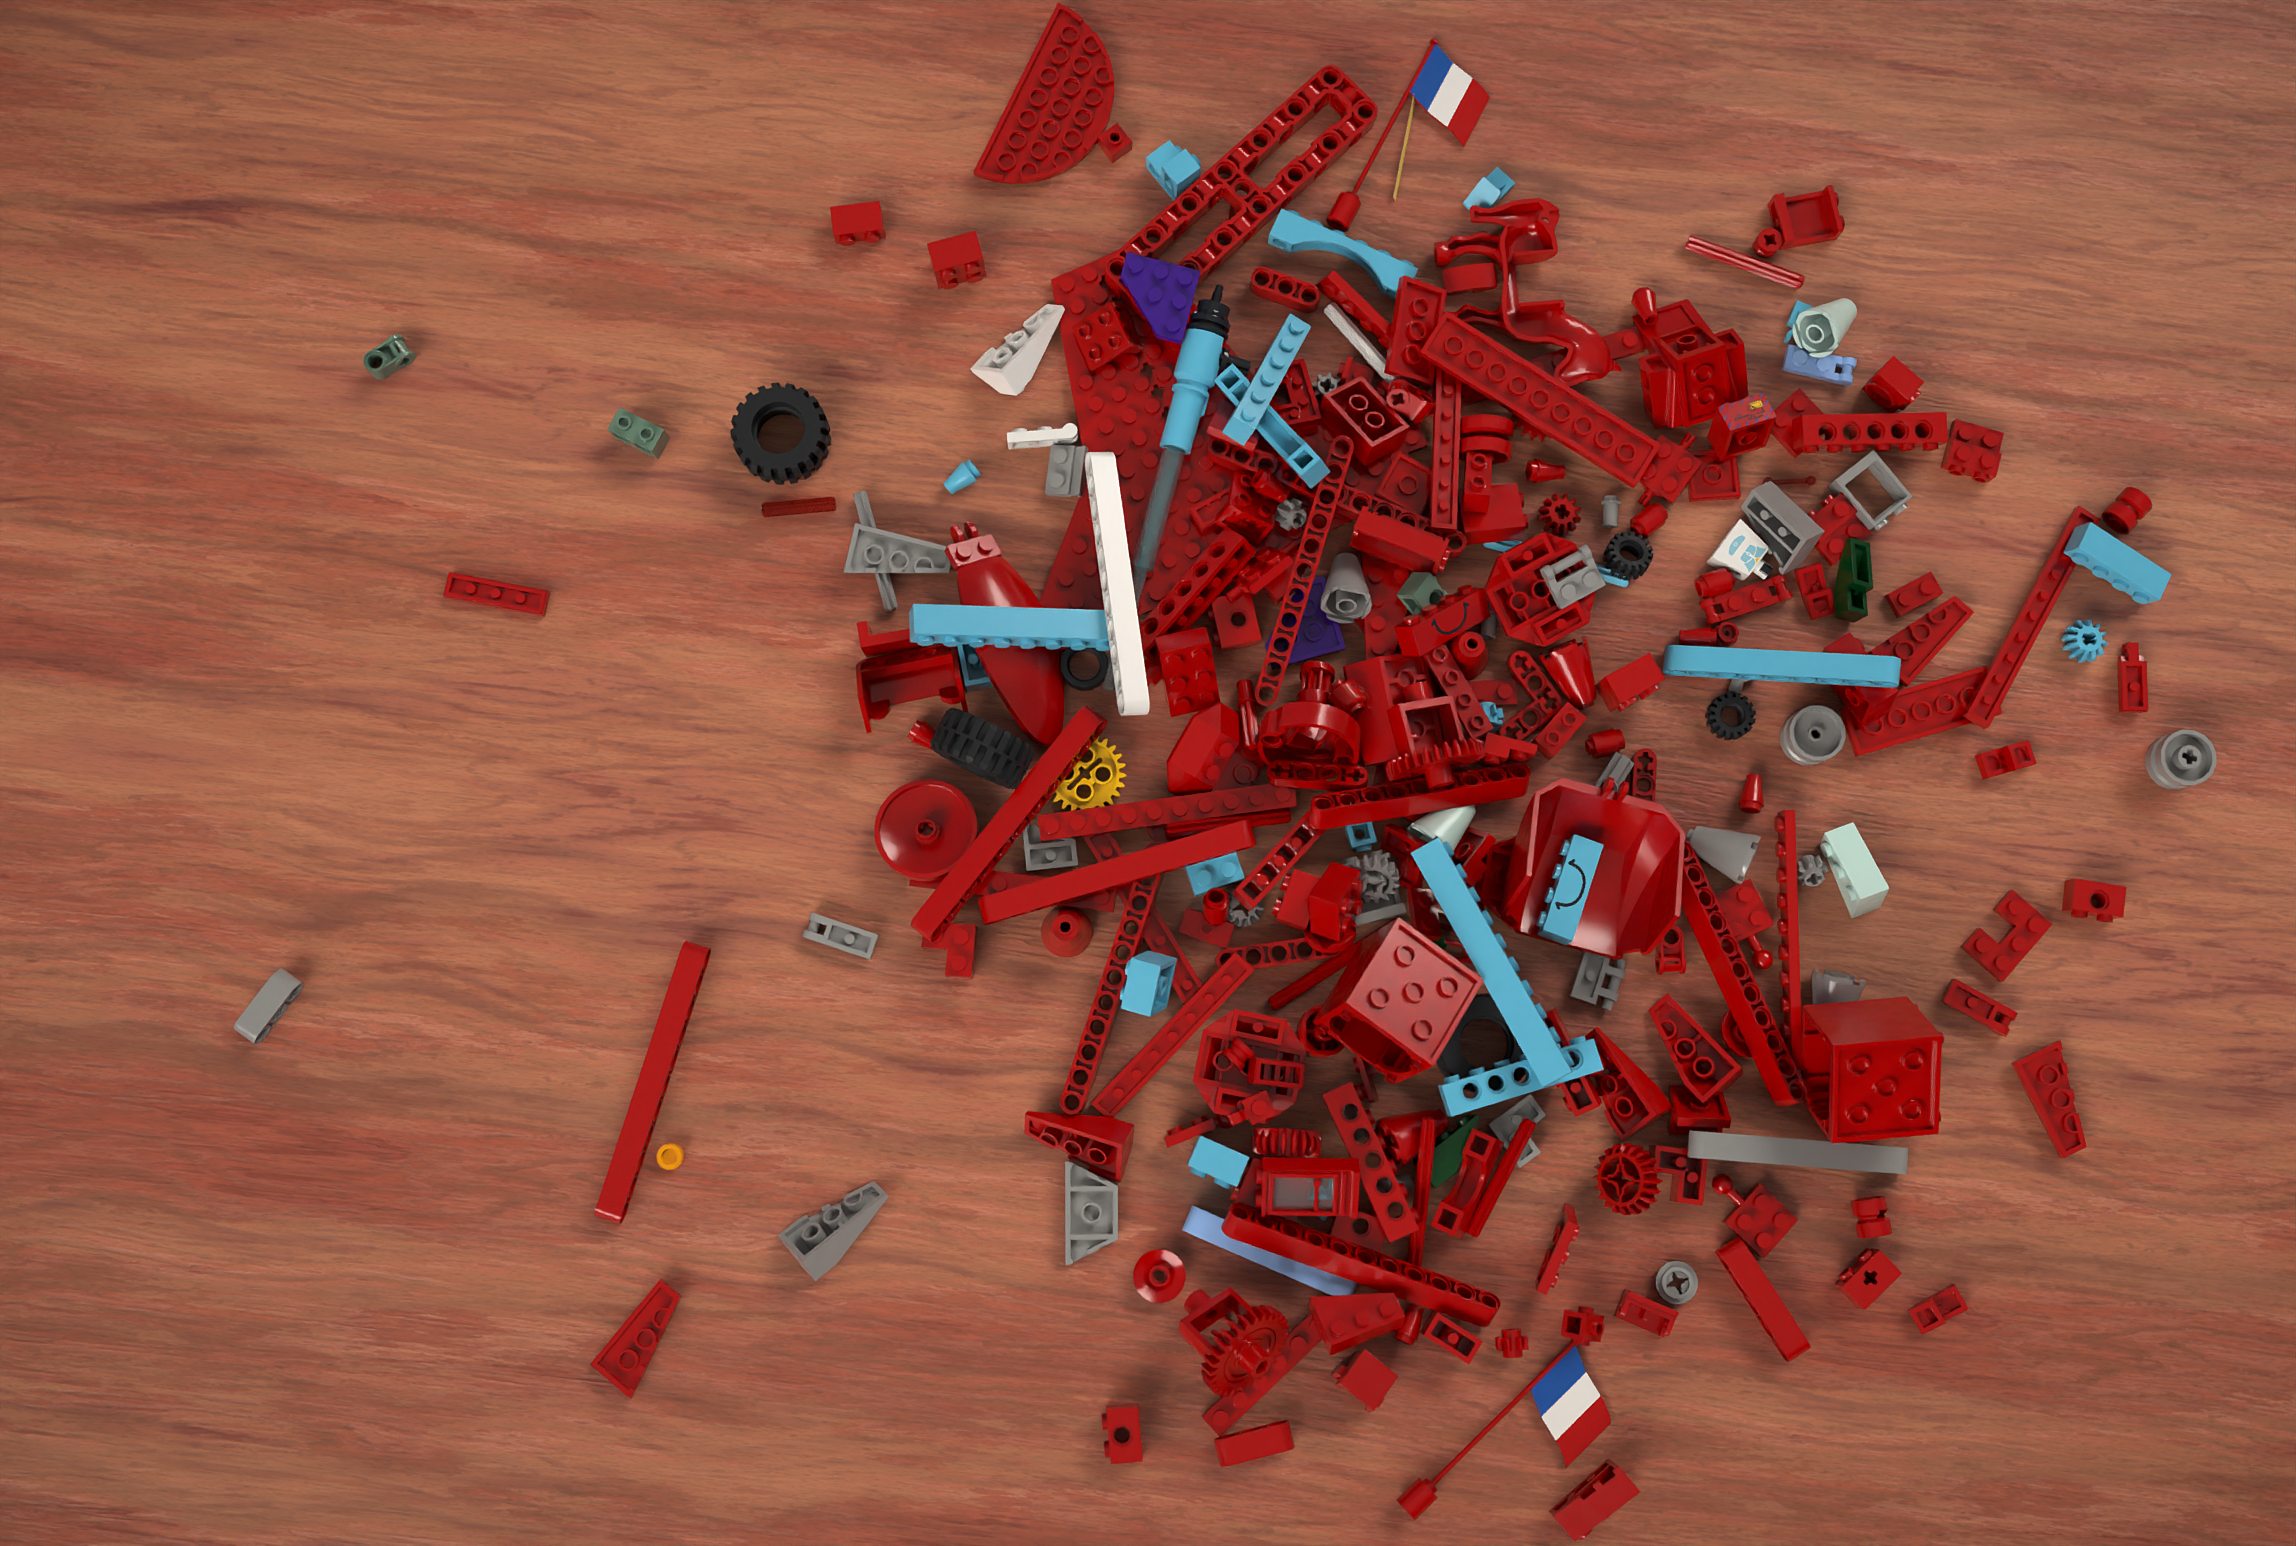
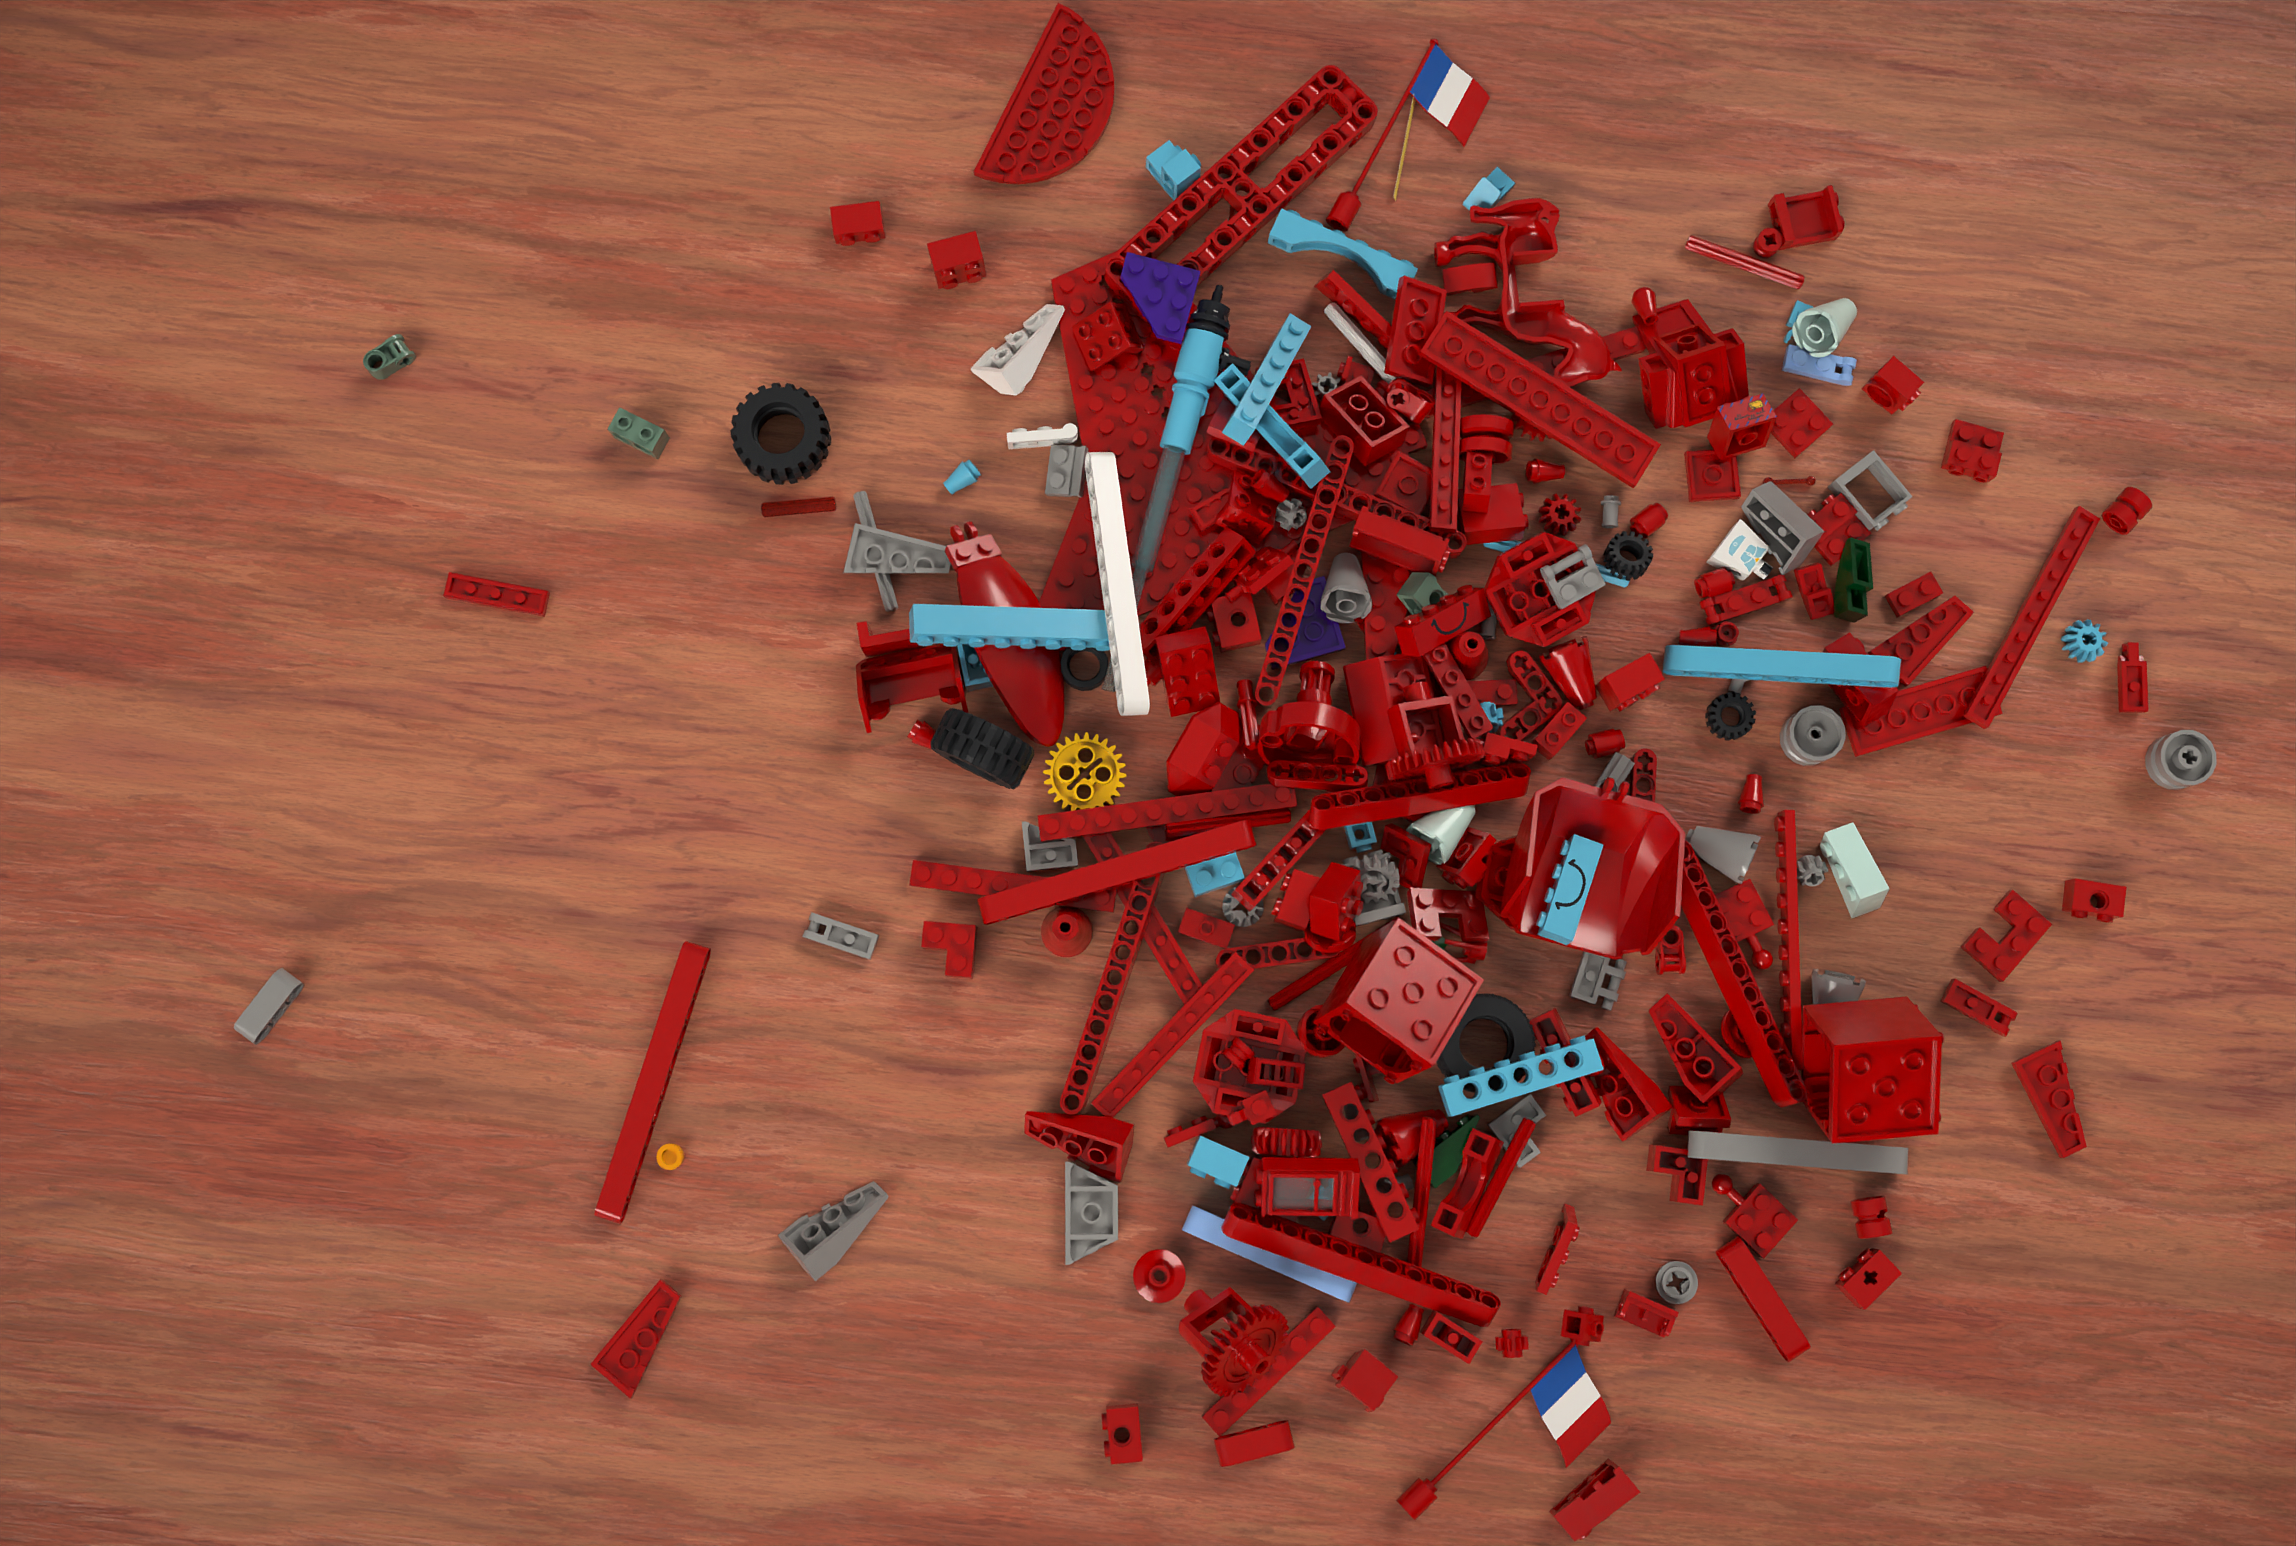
red dish [874,779,978,881] -> none
red beam [910,705,1107,942] -> none
red plate [1098,123,1132,163] -> none
medium azure brick [1120,950,1177,1017] -> none
red brick [1203,888,1229,925] -> none
red beam [1250,267,1320,314] -> none
red wedge [1308,1292,1405,1356] -> none
red head [1328,679,1366,717] -> none
medium azure brick [1411,838,1574,1087] -> none
red gear [1592,1143,1663,1216] -> none
red plate [1637,432,1703,507] -> none
red brick [1792,412,1948,454] -> none
red slope [1908,1284,1969,1335] -> none
red slope [1975,740,2037,780] -> none
medium azure brick [2063,522,2172,604] -> none

